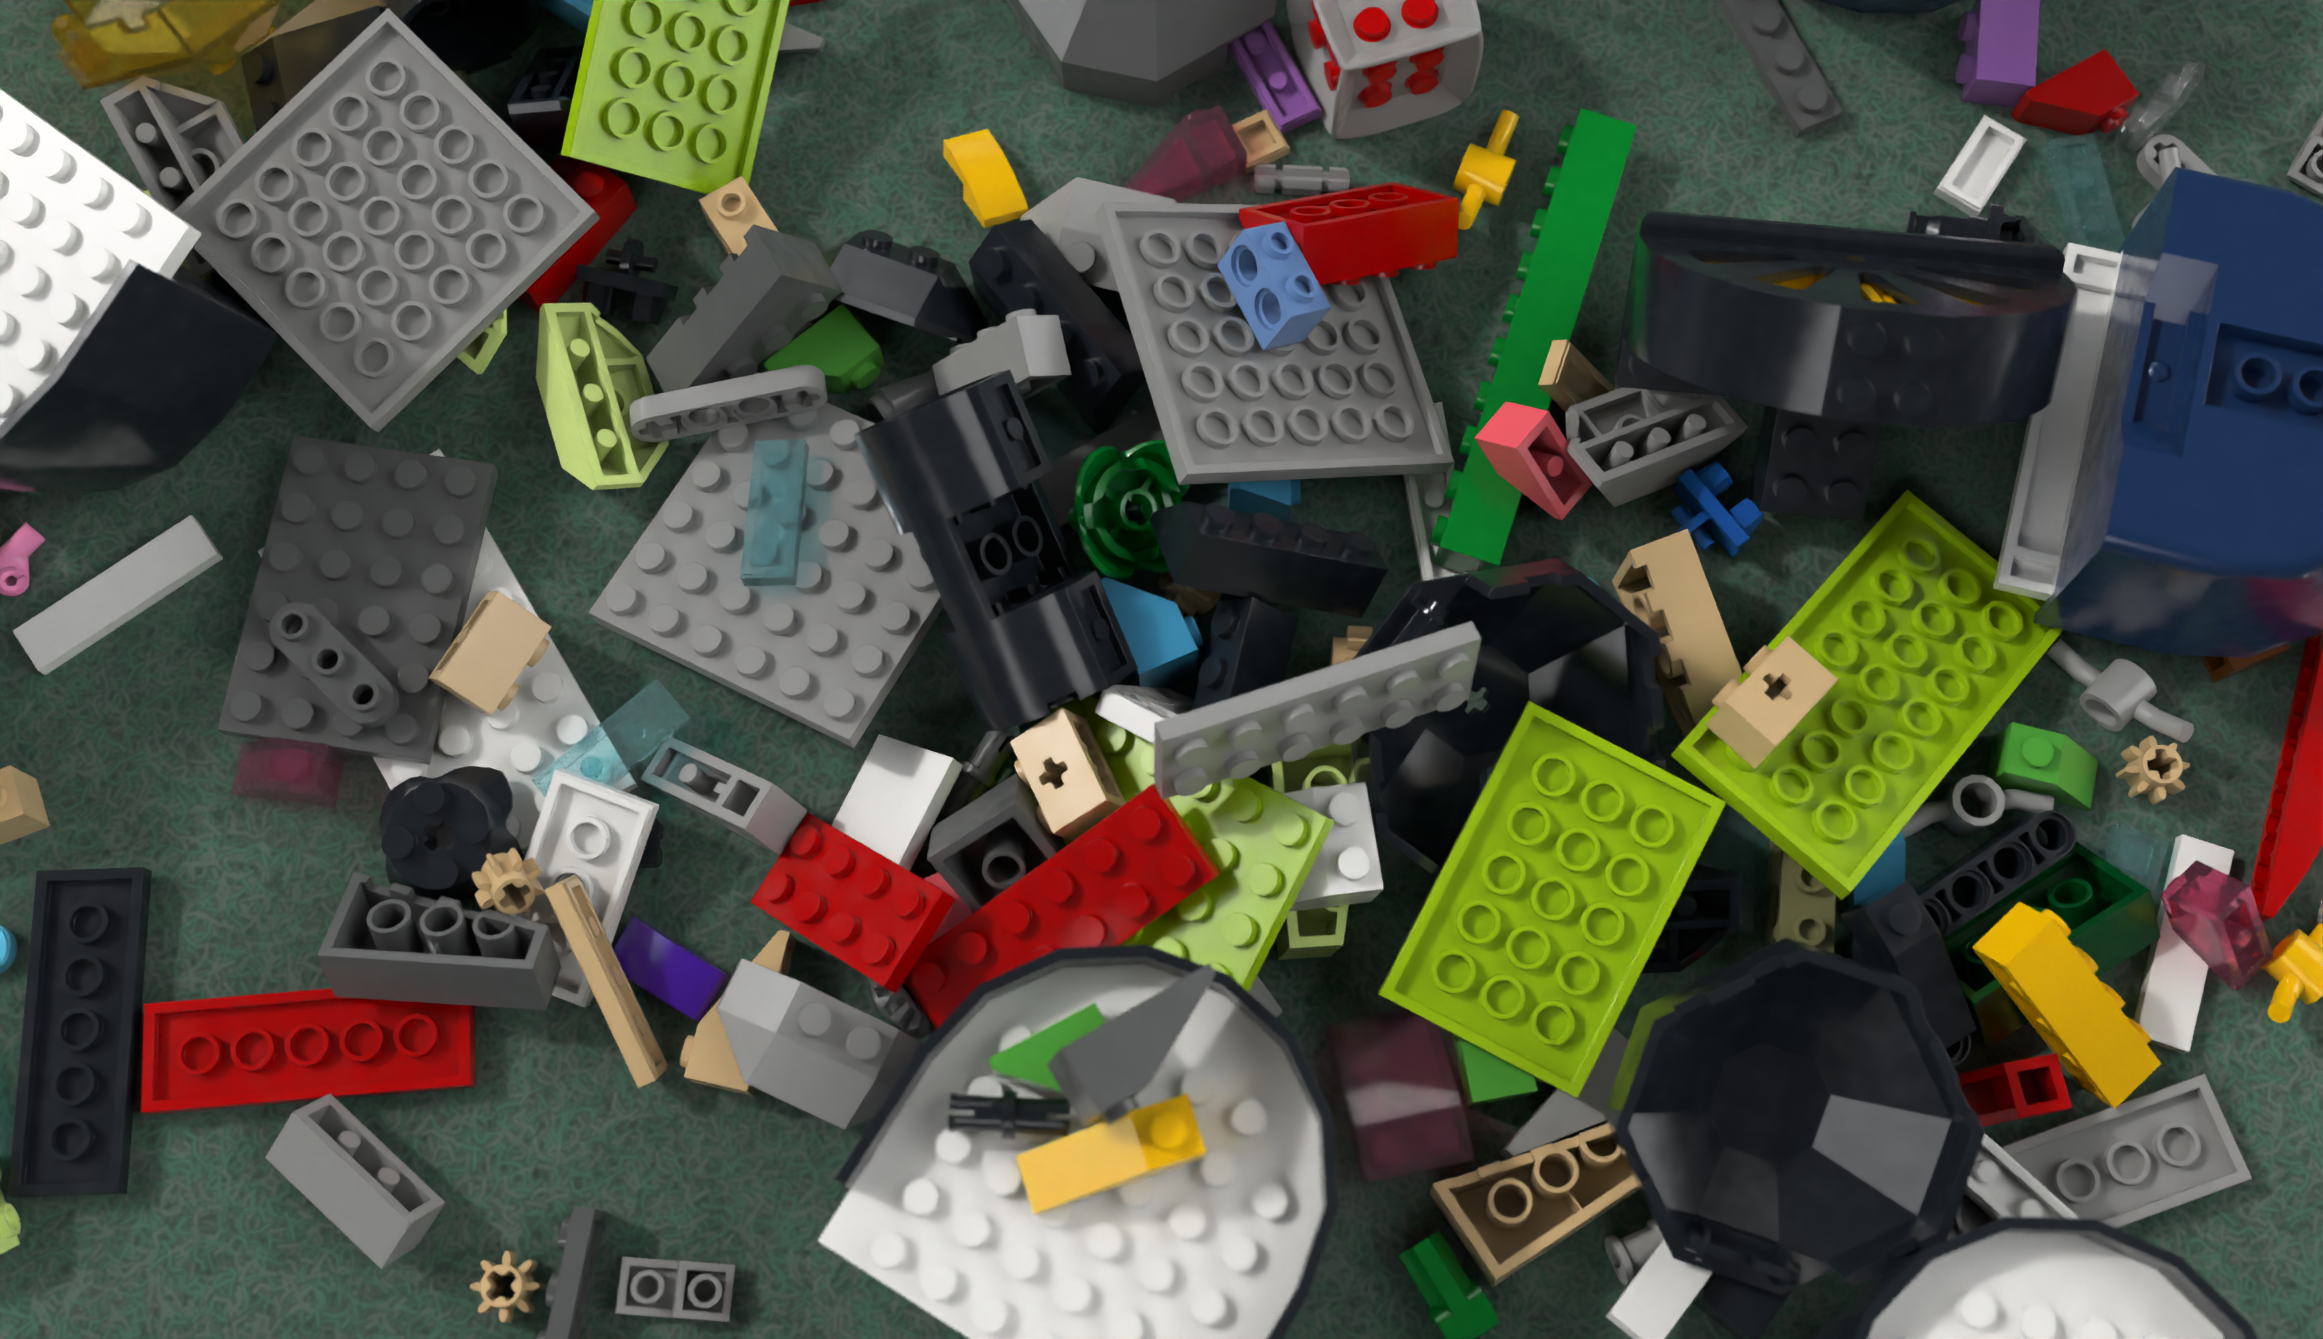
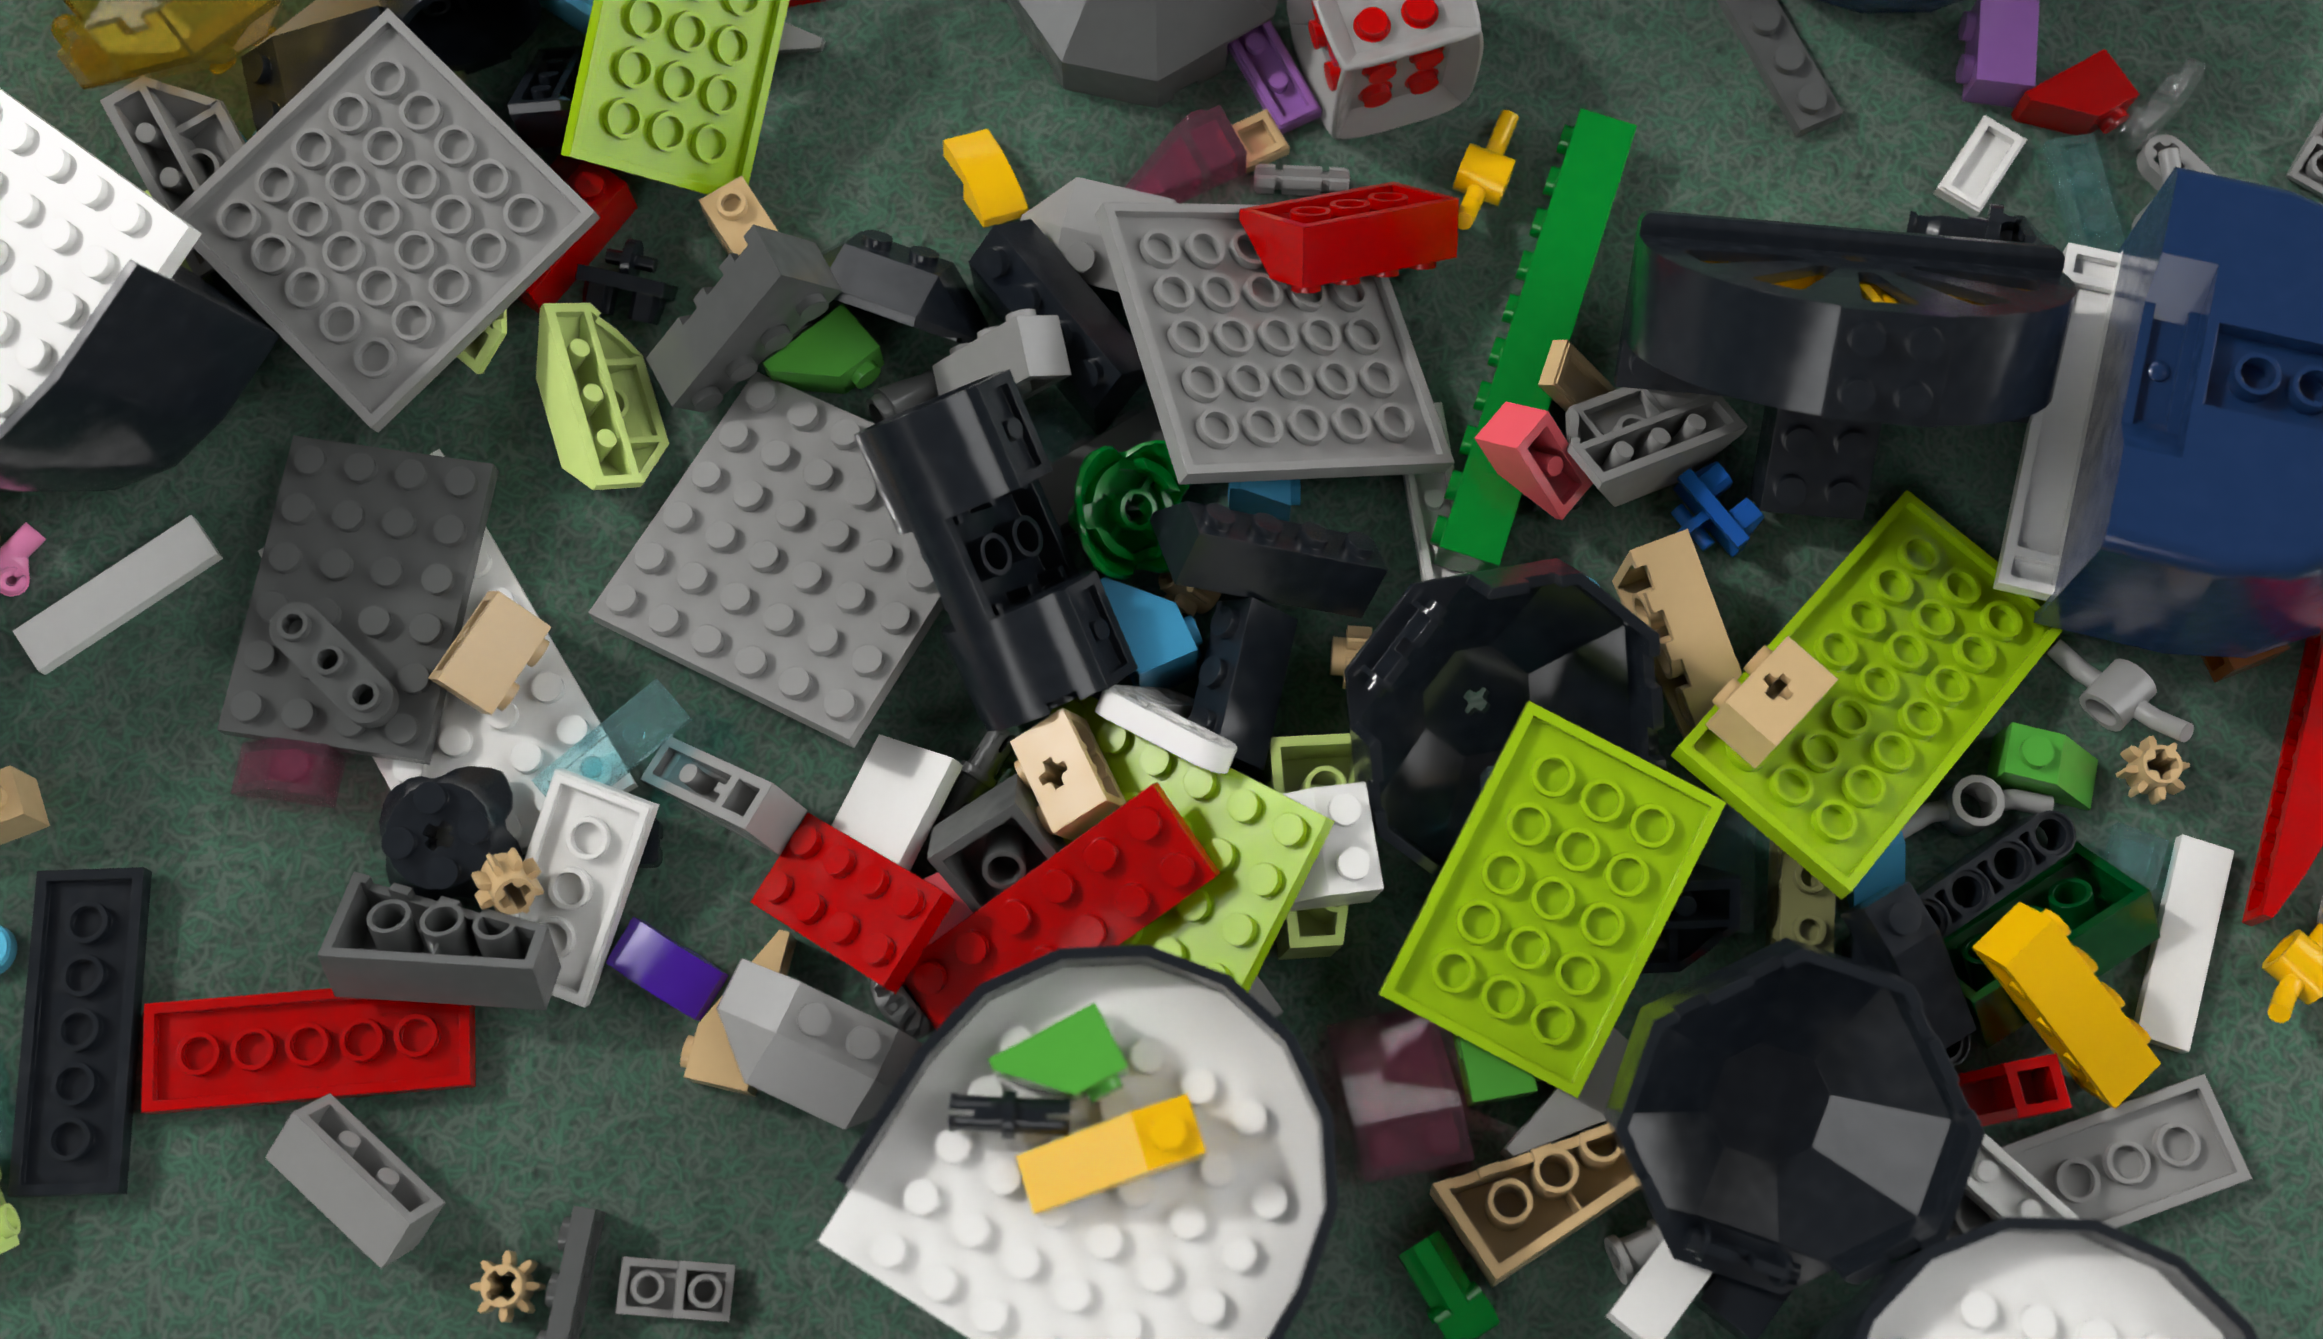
tan tile [544,874,668,1088] -> none
light grey beam [629,365,827,442] -> none
clear light blue tile [740,439,809,586] -> none
dark grey slope [1046,963,1216,1128] -> none
light grey plate [1154,621,1481,800] -> none
medium blue brick [1217,221,1332,351] -> none
clear pink slope [2160,860,2274,991] -> none

